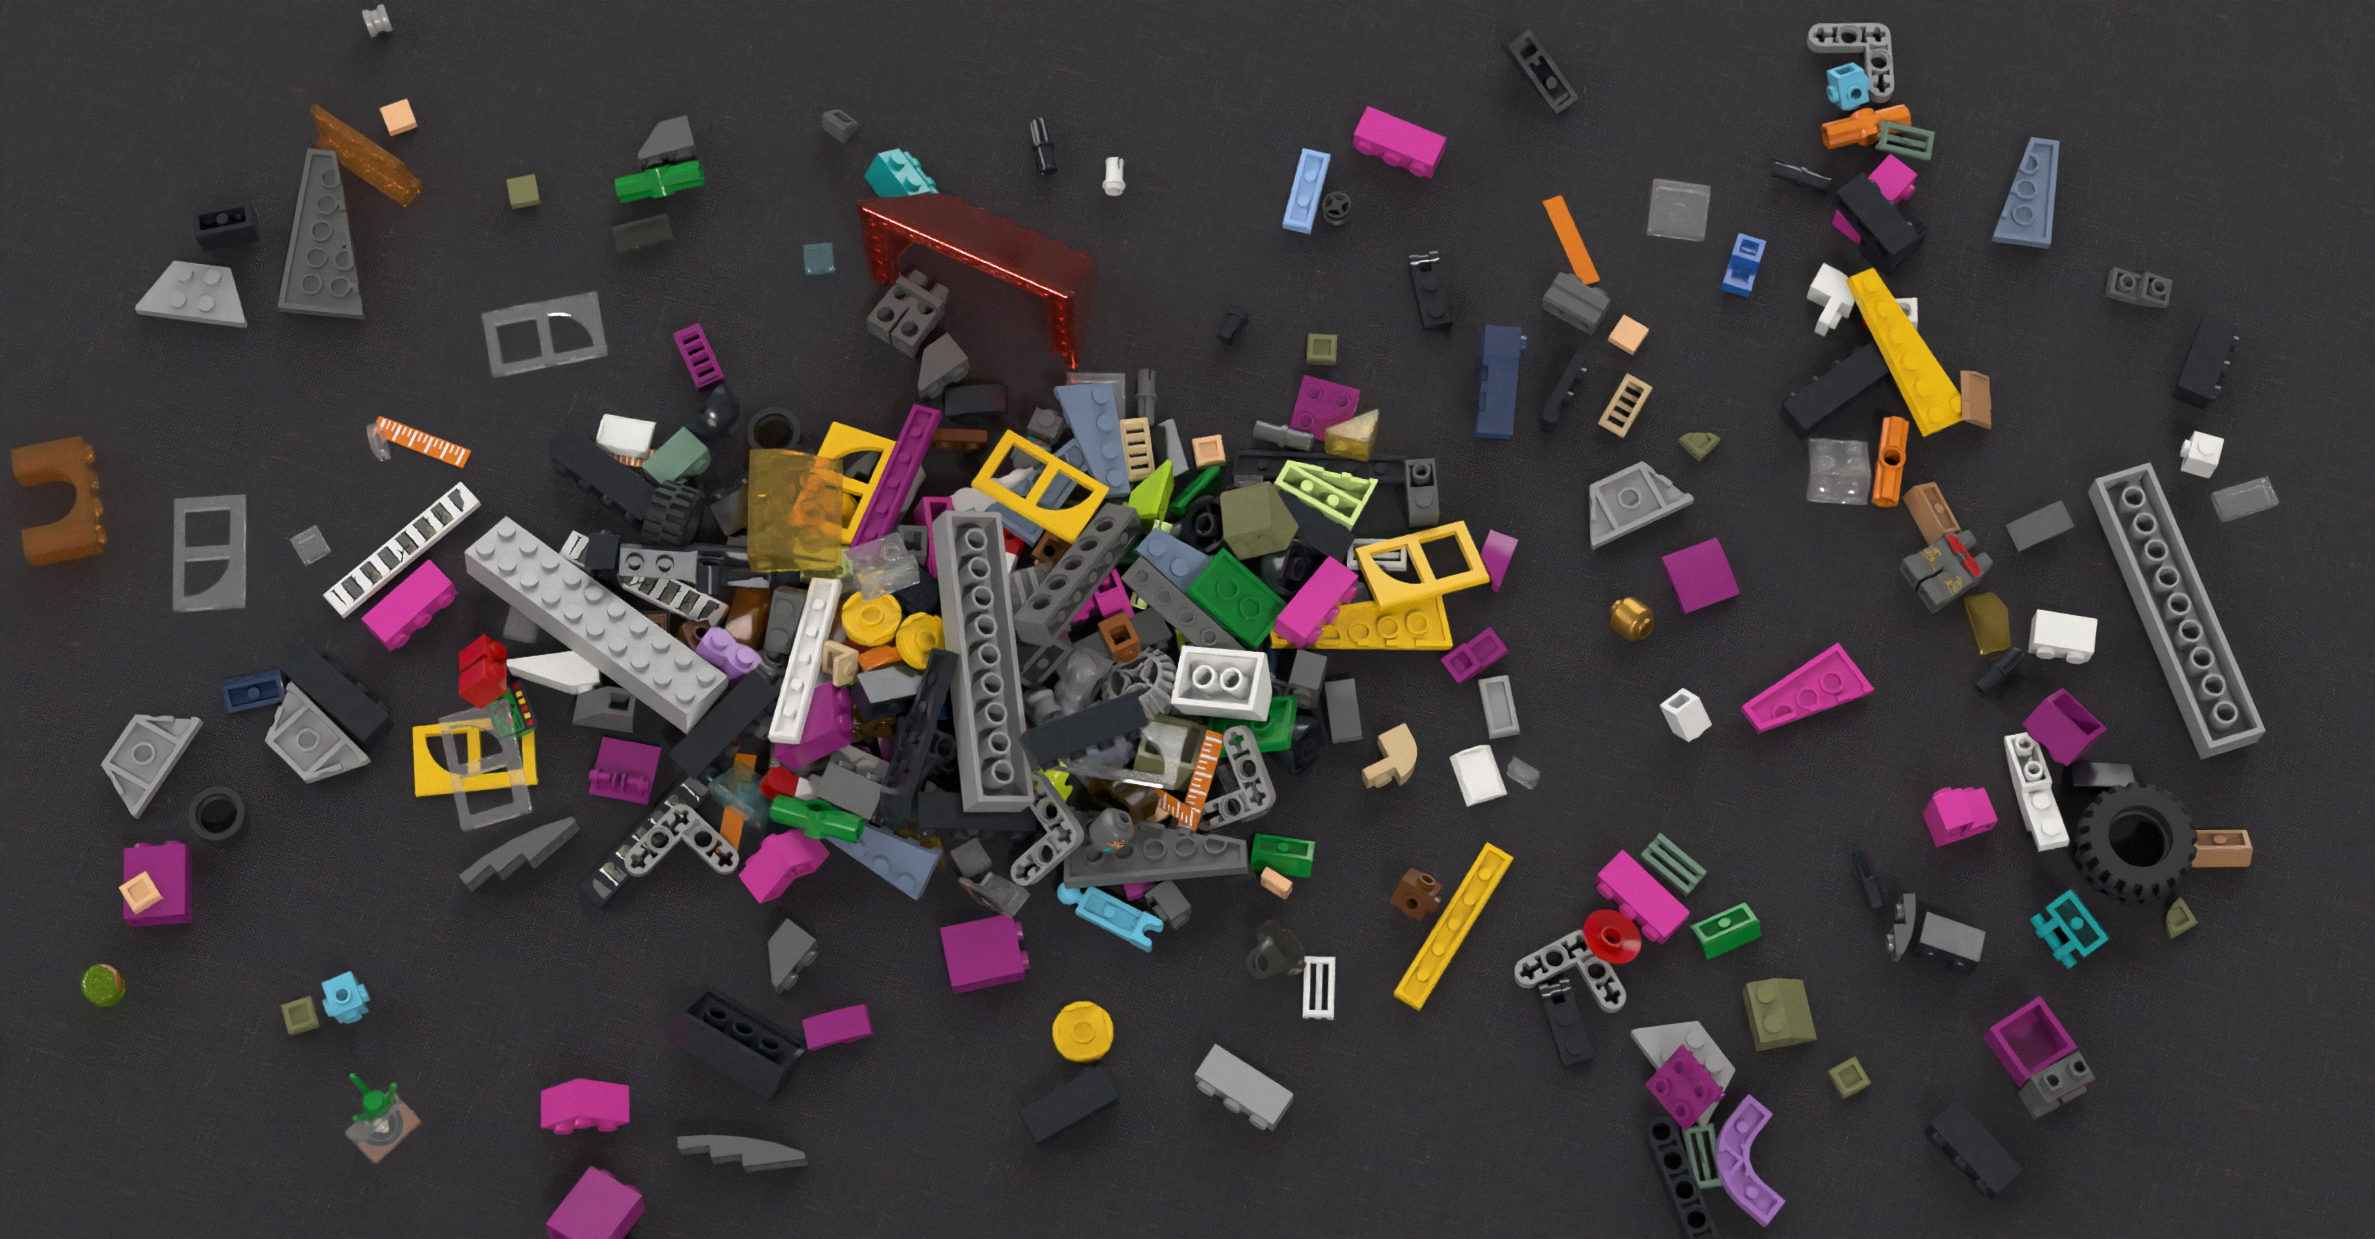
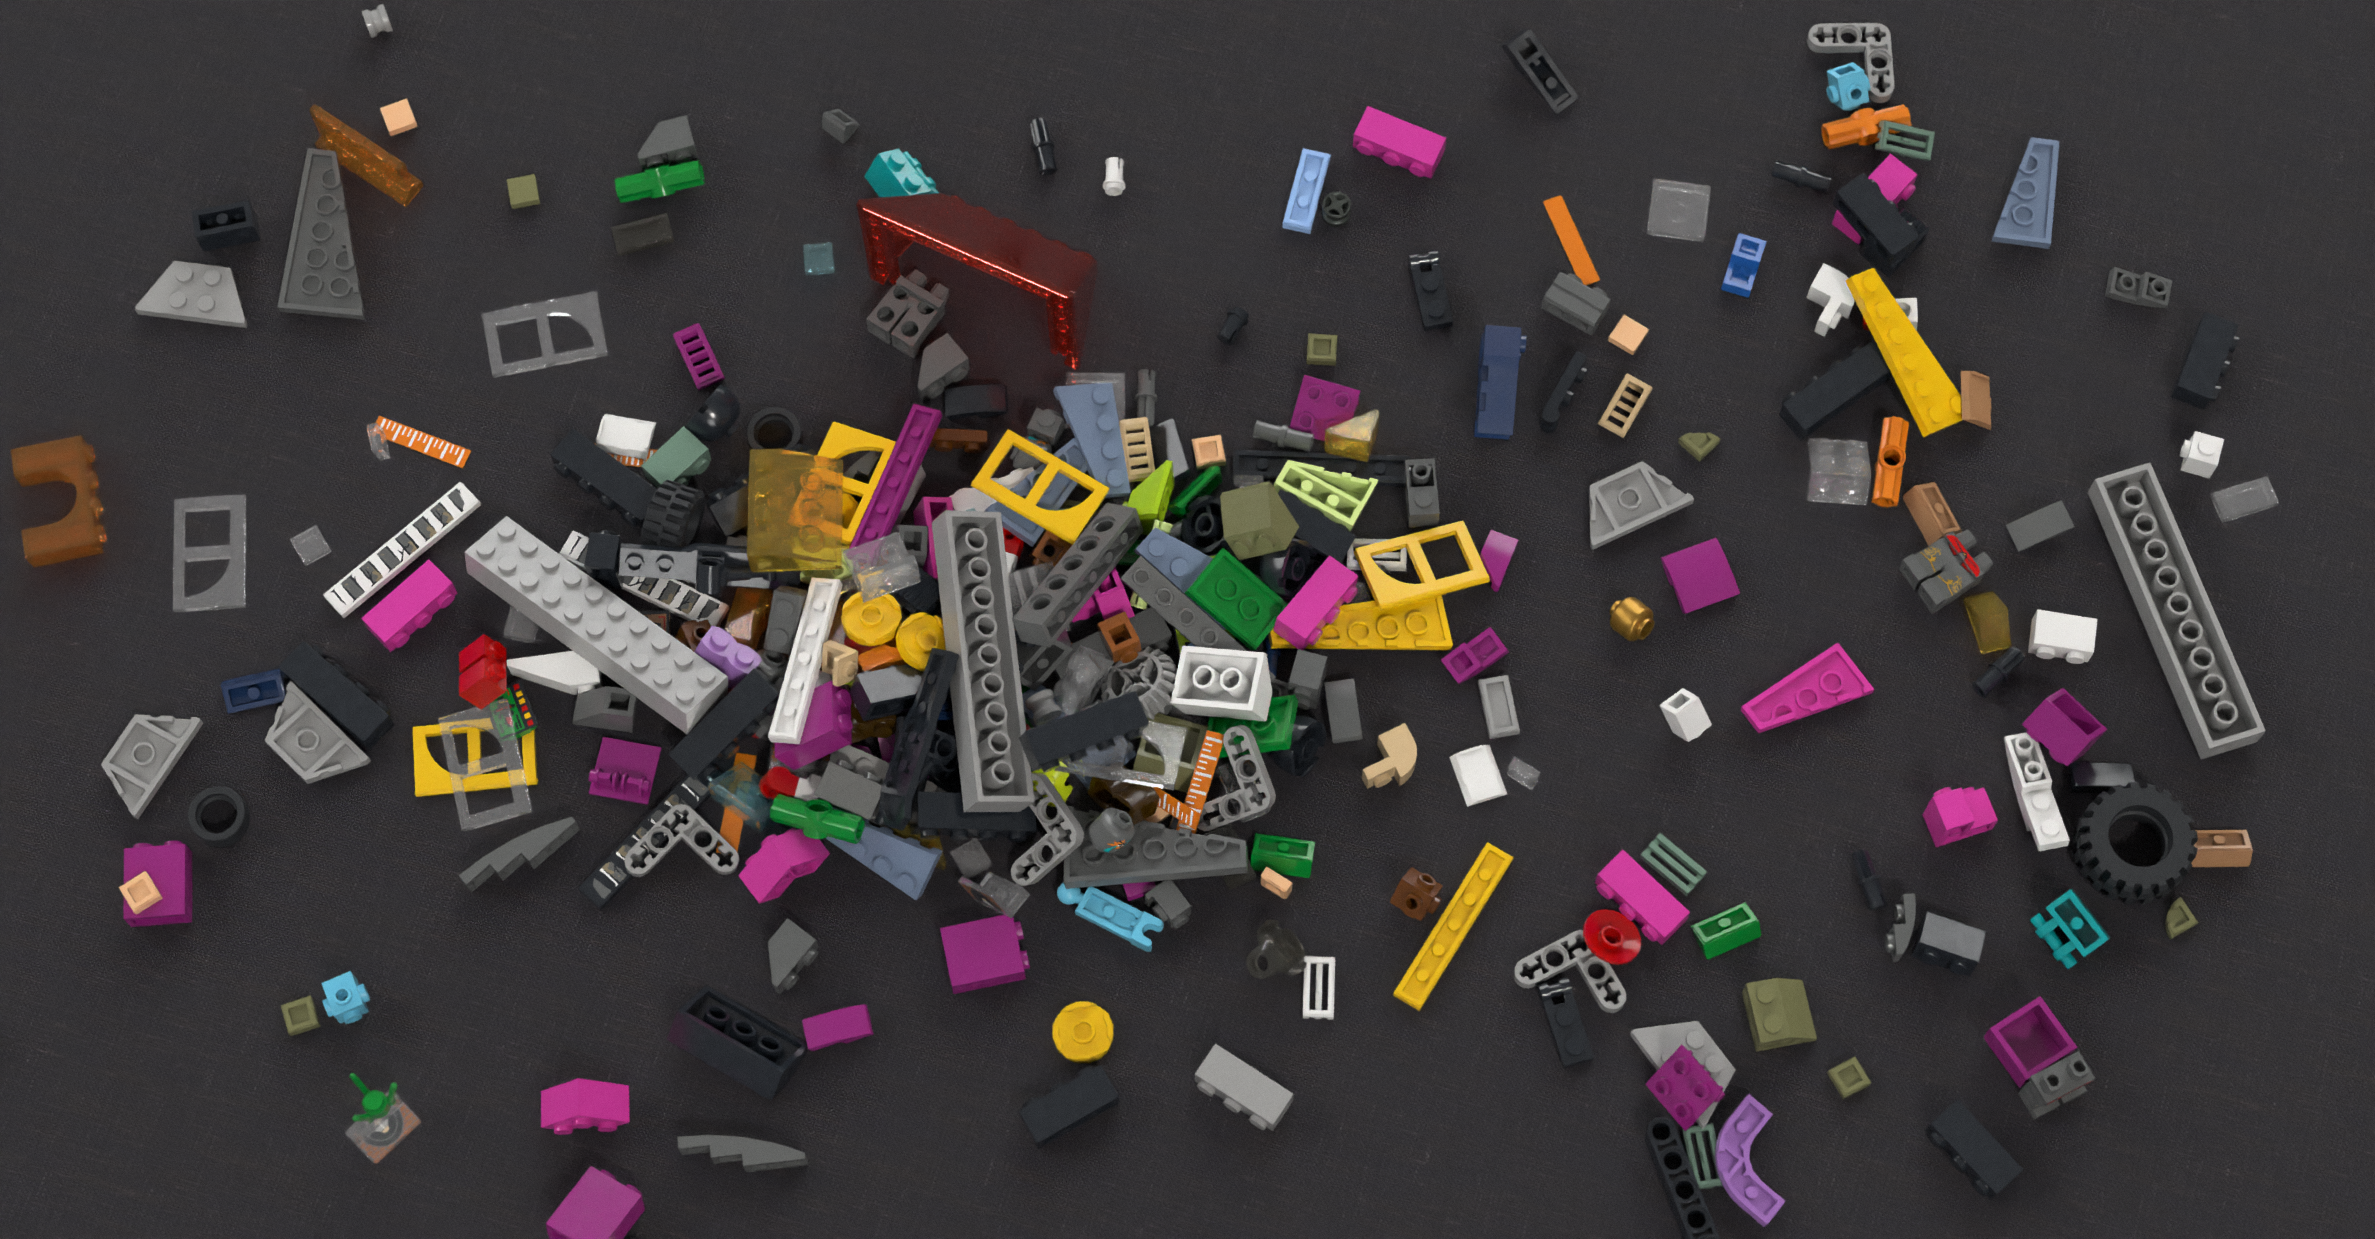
clear neon green head [81,964,126,1008] -> none

